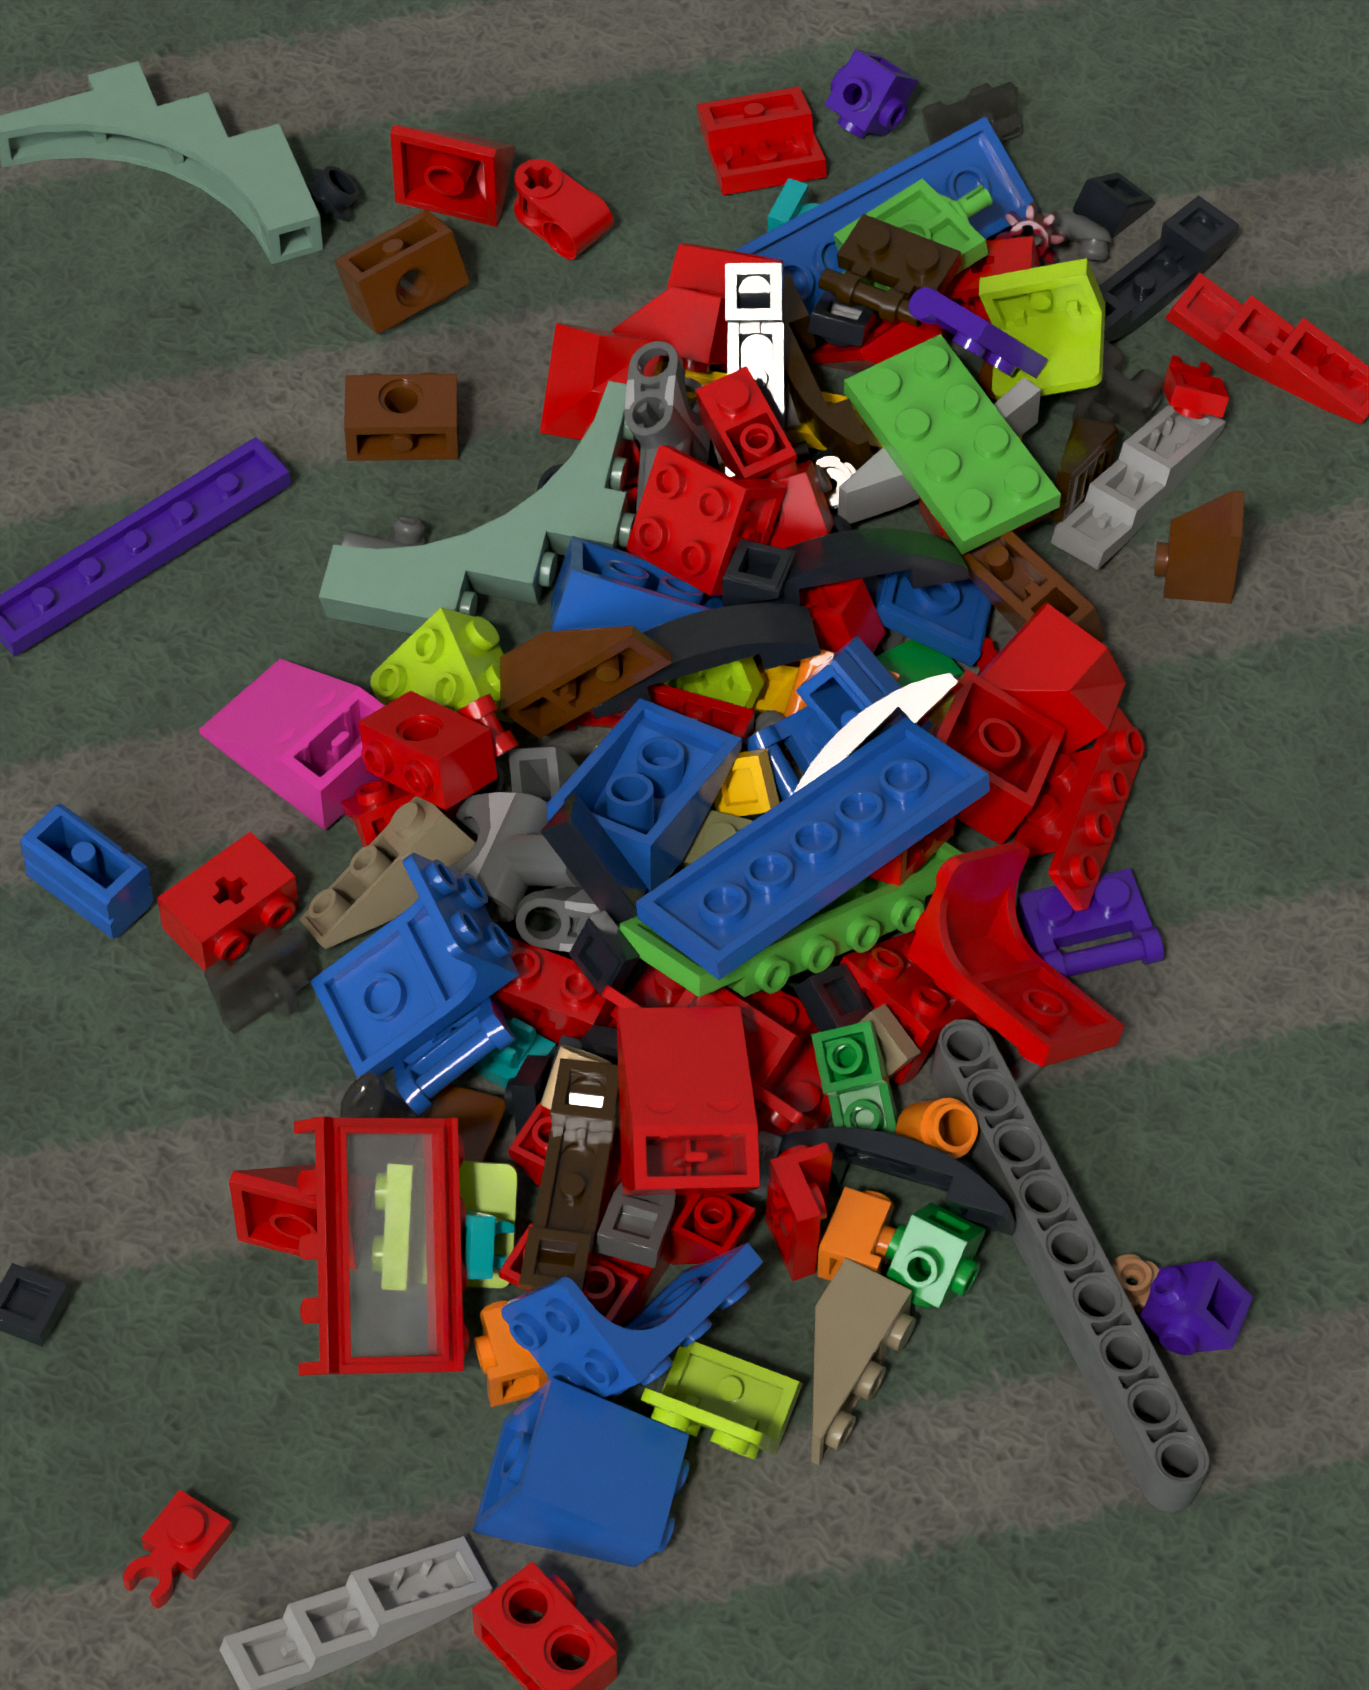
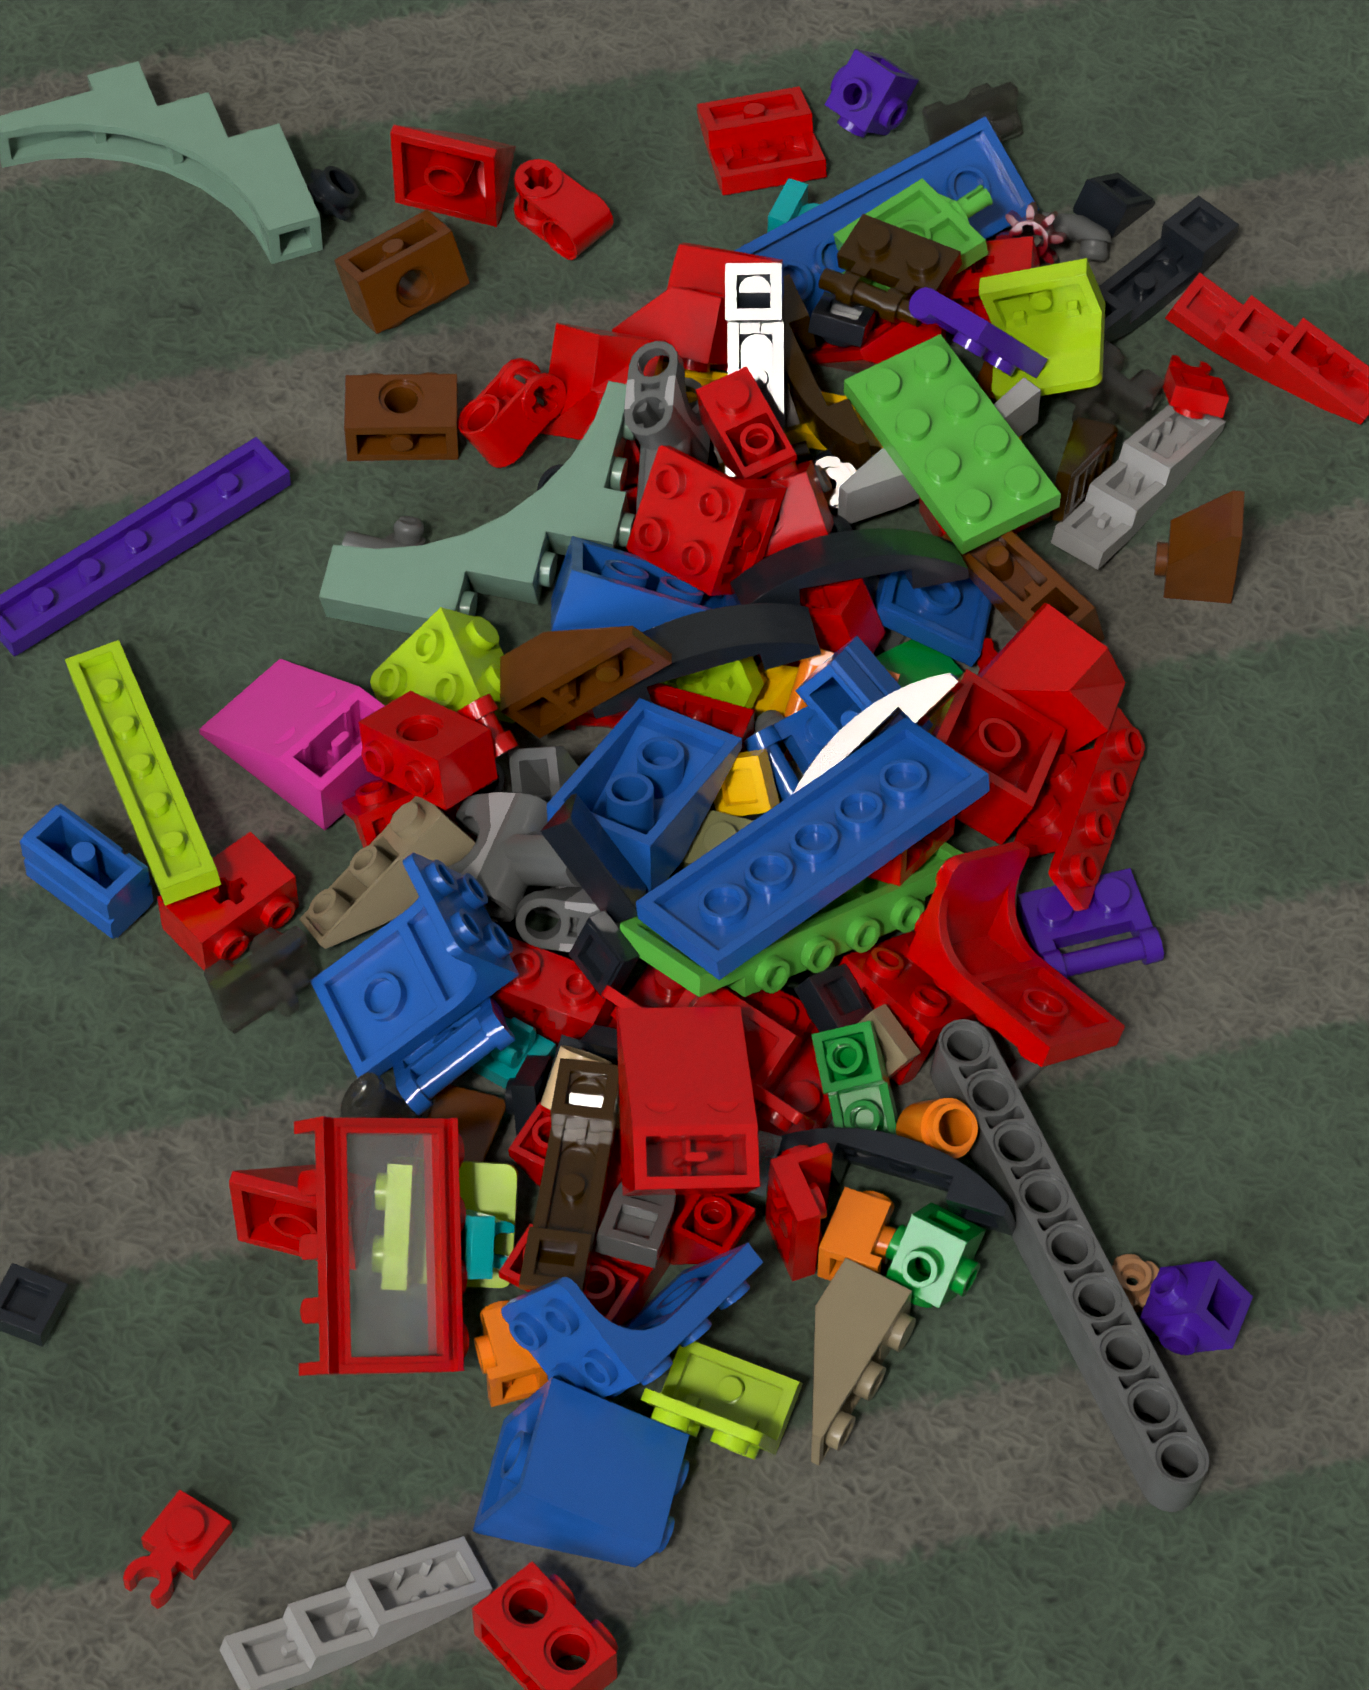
black slope [722,539,796,606] -> none
none -> lime plate [65,640,222,906]
none -> red piece [457,358,567,468]

